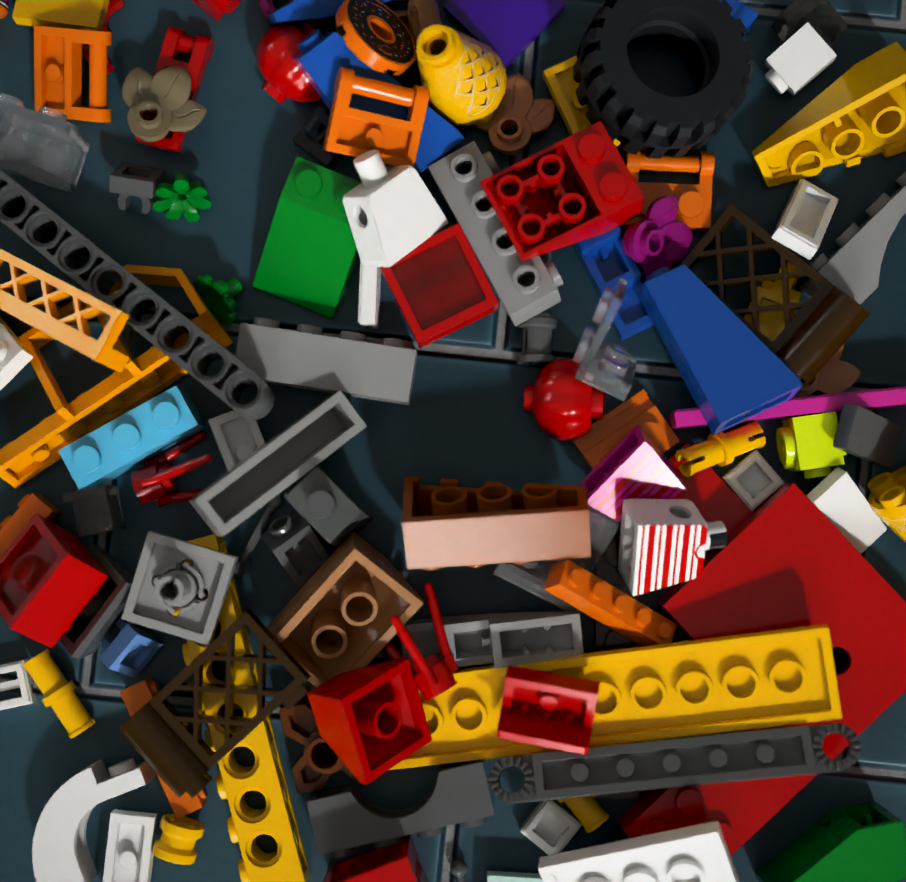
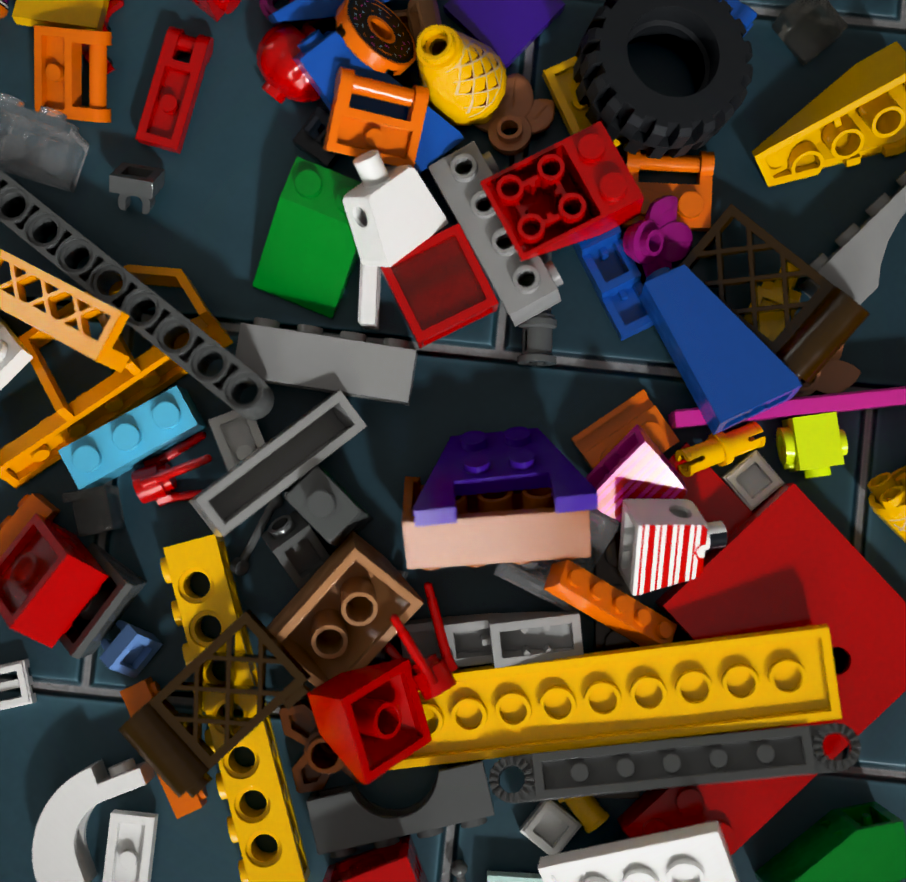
yellow pin [22,649,96,739] -> none
light grey plate [121,531,238,646] -> none
dark tan plate [122,66,207,142] -> none
yellow wheel [152,814,205,865] -> none
green plant [153,173,211,222] -> none
green plant [193,273,243,326] -> none
red bracket [496,665,600,754] -> none
red plant [524,359,606,441] -> none
clear bracket [572,278,637,401] -> none
white brick [764,22,837,97] -> none
white tile [771,178,838,260] -> none
white tile [807,467,887,554] -> none
dark grey tile [833,403,903,469] -> none
none -> dark purple wing [413,426,598,527]

